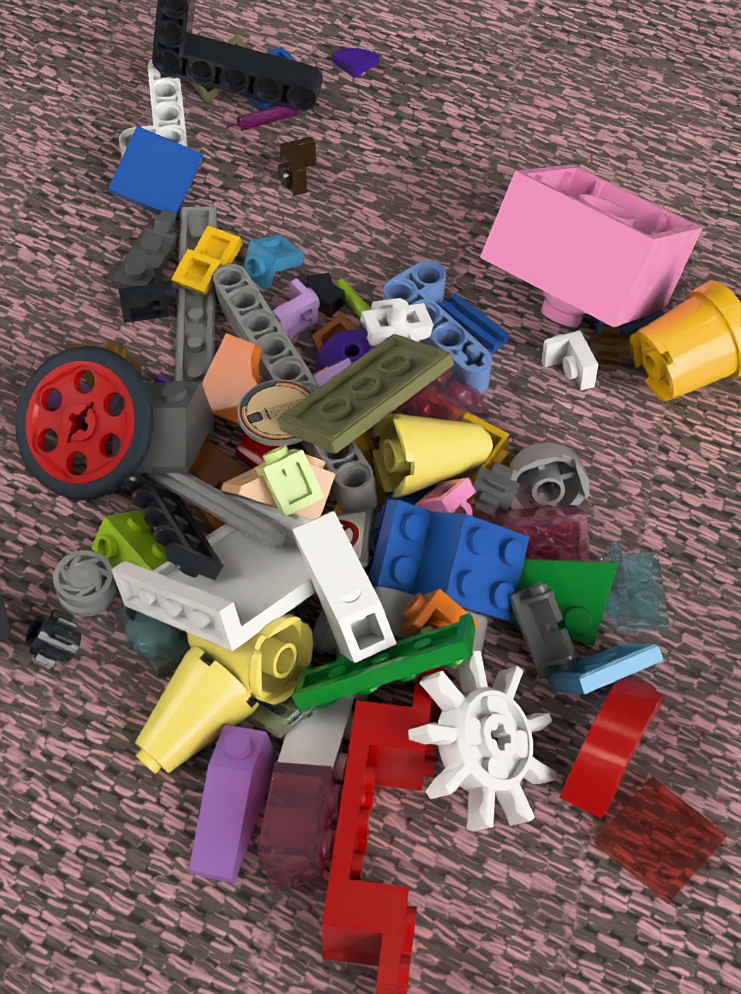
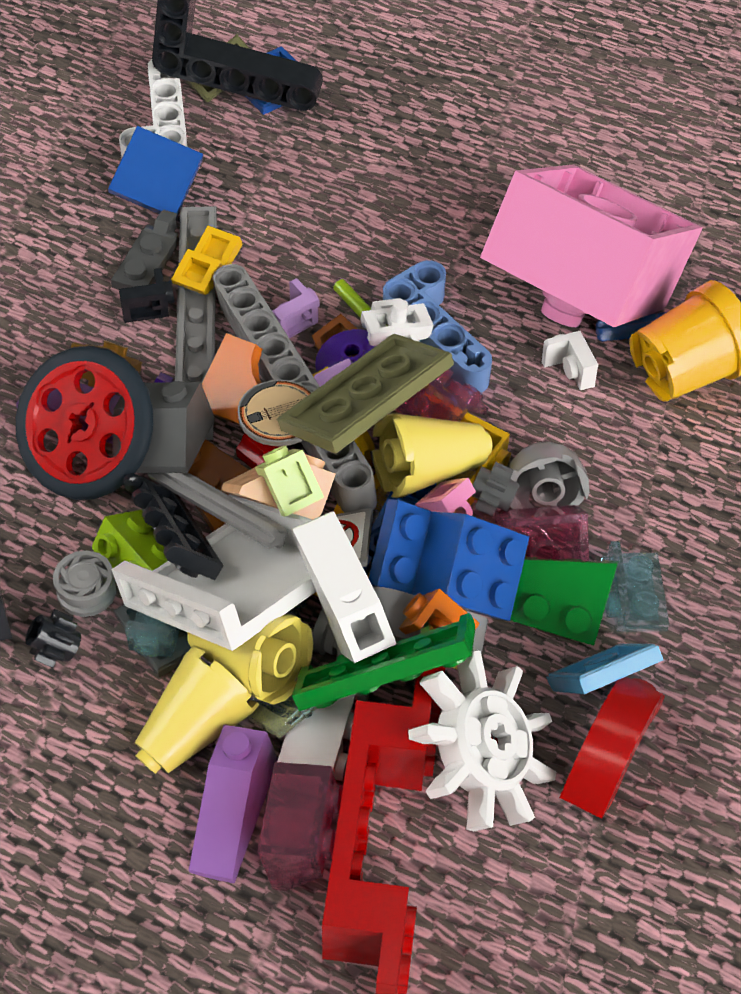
magenta piece [226,105,301,131] -> none
dark azure bracket [242,235,306,290] -> none
dark brown bracket [278,137,316,196] -> none
black piece [306,272,345,318] -> none
dark purple tile [332,48,379,78] -> none
blue tile [439,293,510,355] -> none
dark grey hinge [508,581,579,679] -> none
dark brown gear [589,324,630,371] -> none
clear red tile [594,776,727,905] -> none

